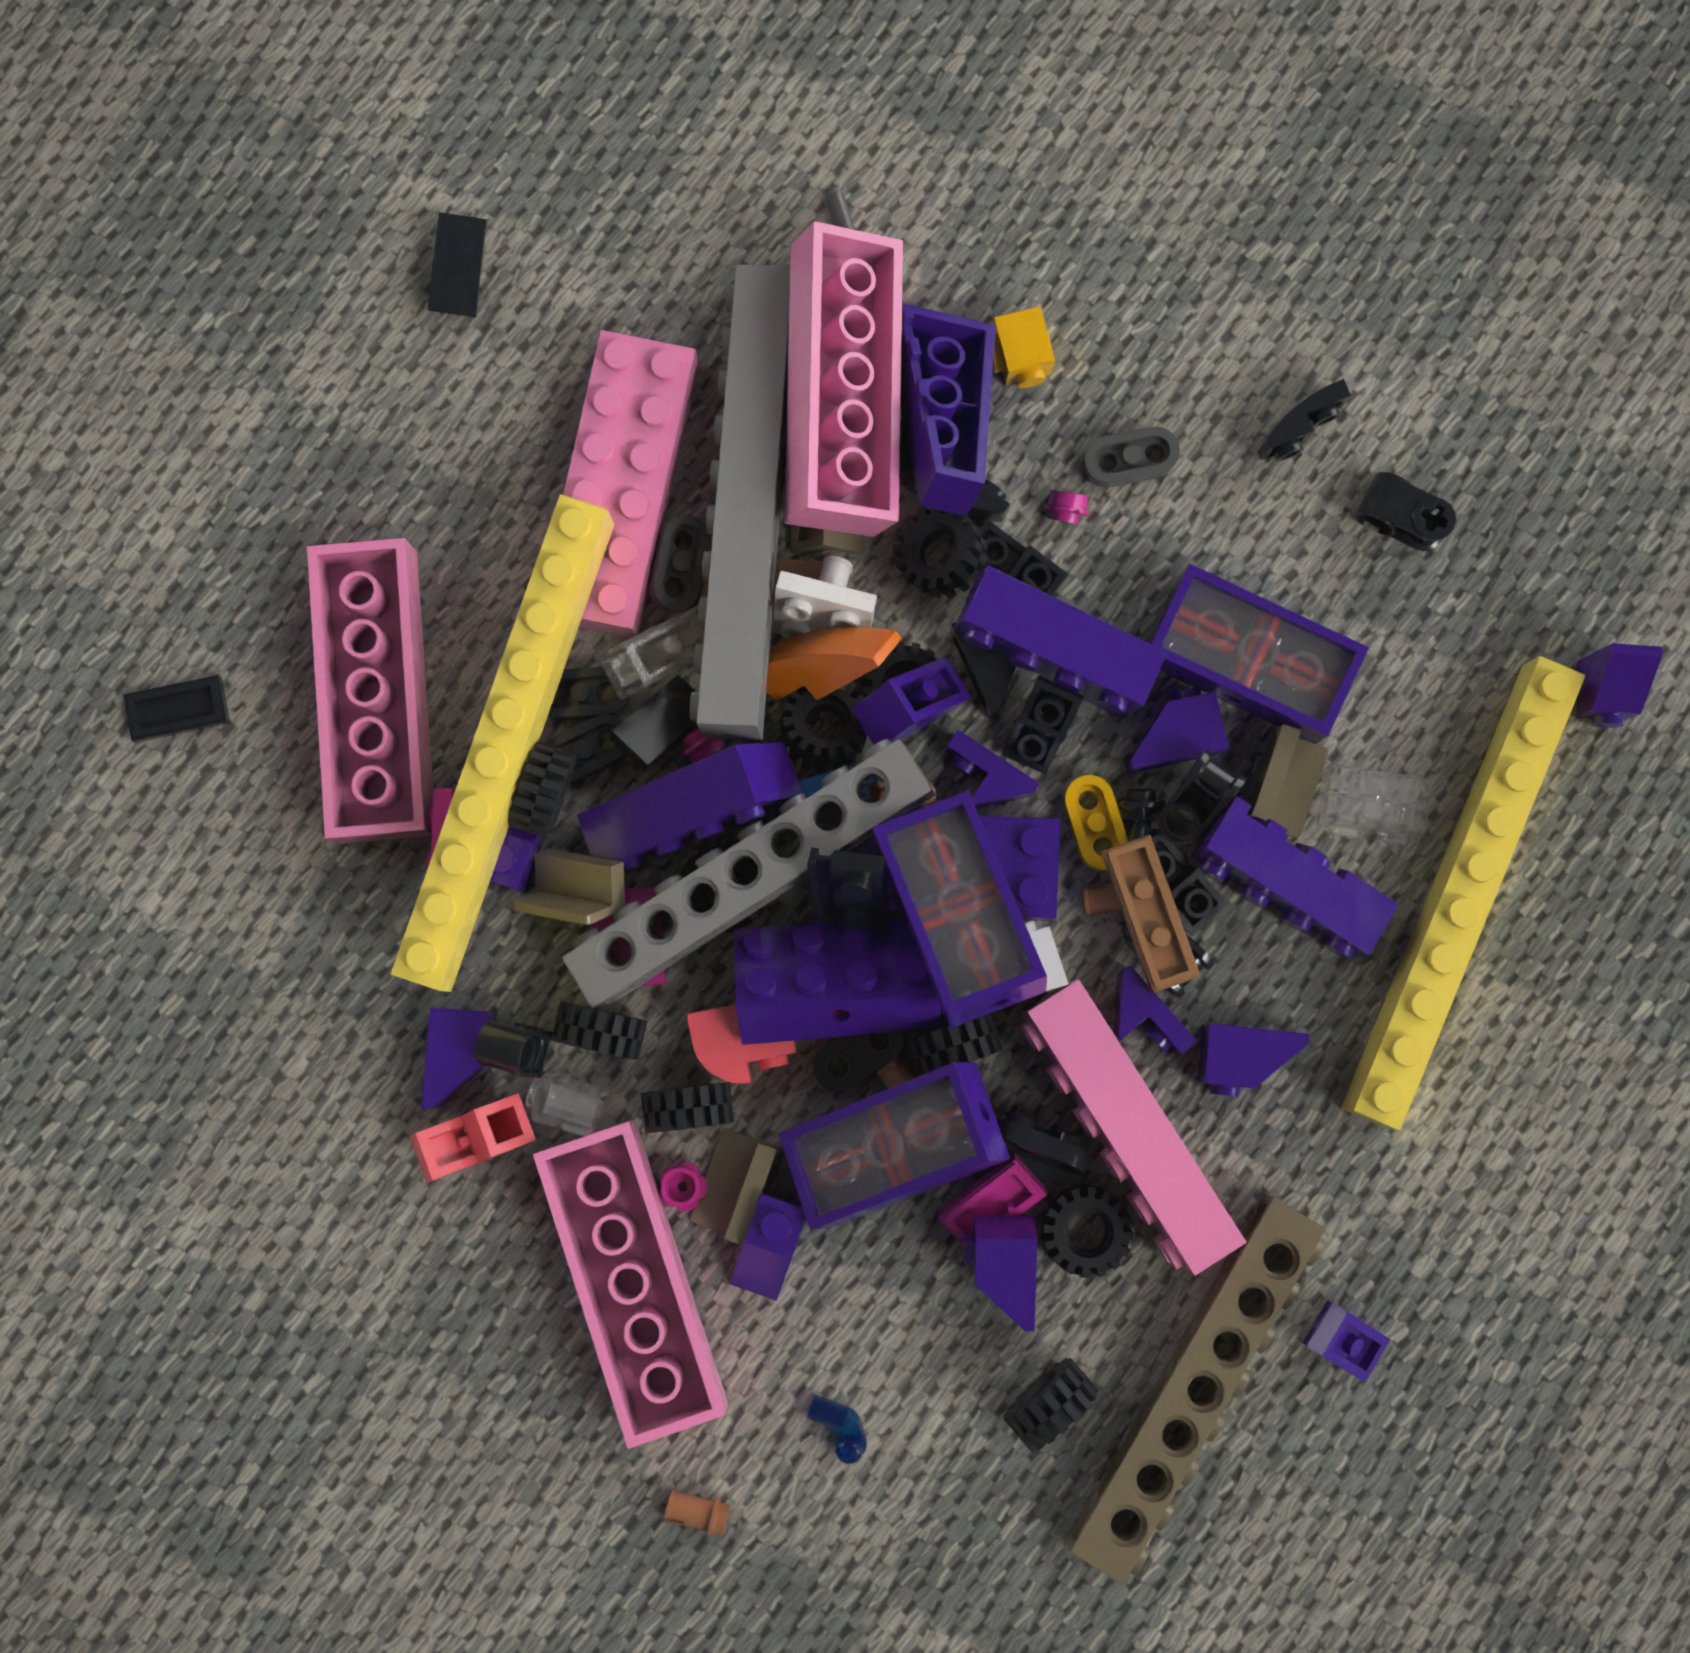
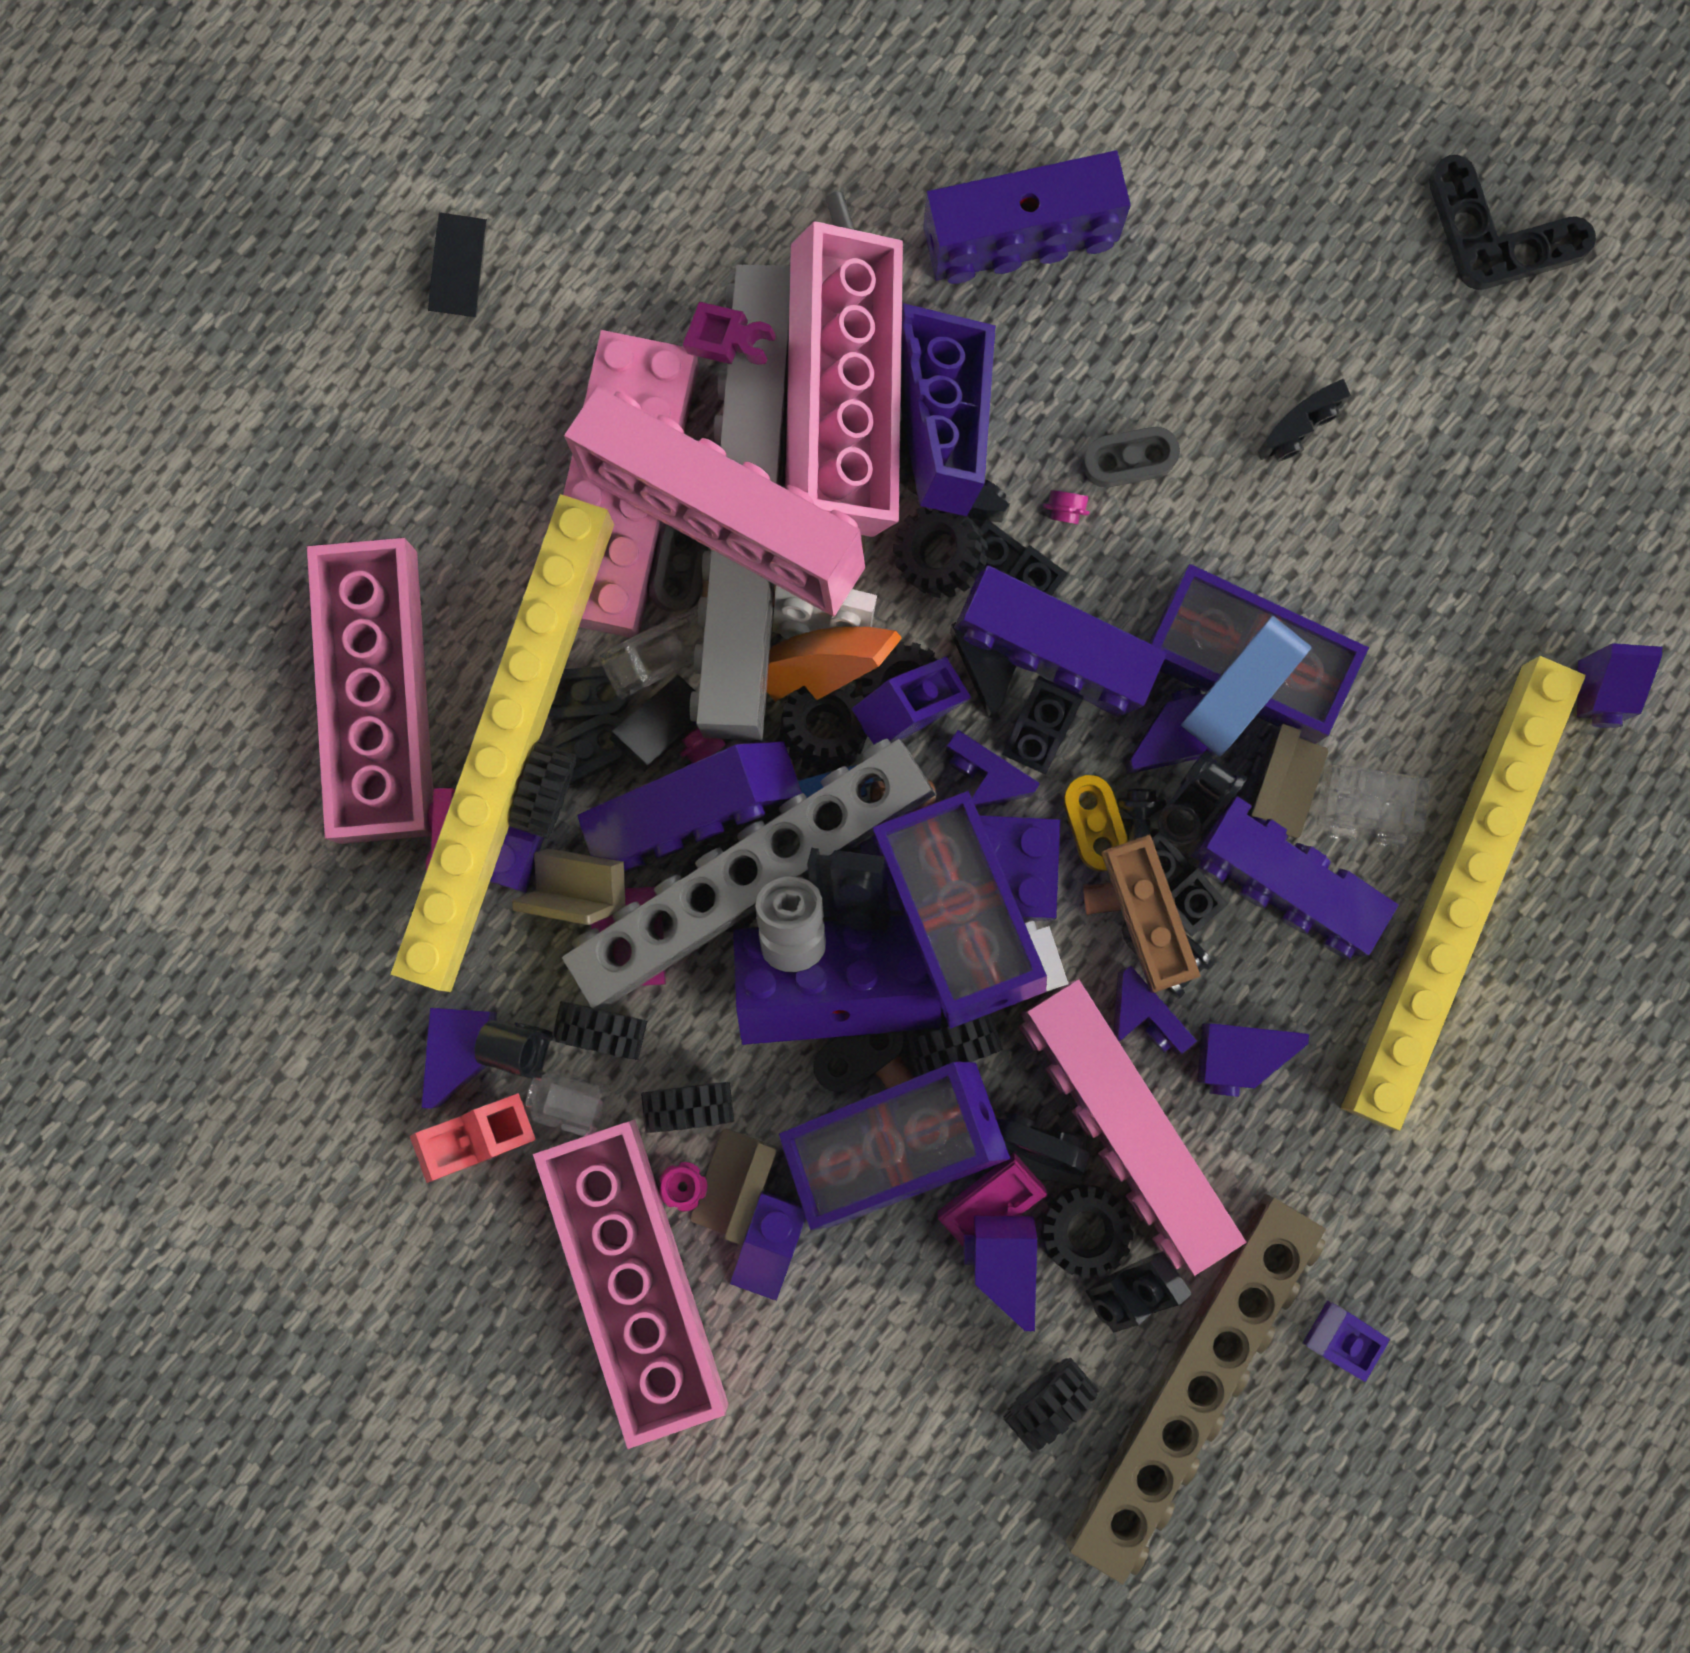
black tile [123,675,230,743] -> none
nougat pin [664,1489,731,1538] -> none
coral brick [686,1004,797,1084] -> none
clear blue arm [806,1394,867,1464] -> none
yellow brick [993,306,1055,389] -> none
black piece [1355,472,1457,551] -> none
none -> bright pink brick [564,386,865,617]
none -> magenta plate [682,302,776,365]
none -> light grey wheel [755,876,826,972]
none -> dark purple brick [923,150,1131,284]
none -> black slope [1085,1251,1192,1333]
none -> medium blue beam [1181,616,1312,757]
none -> black beam [1429,155,1596,290]

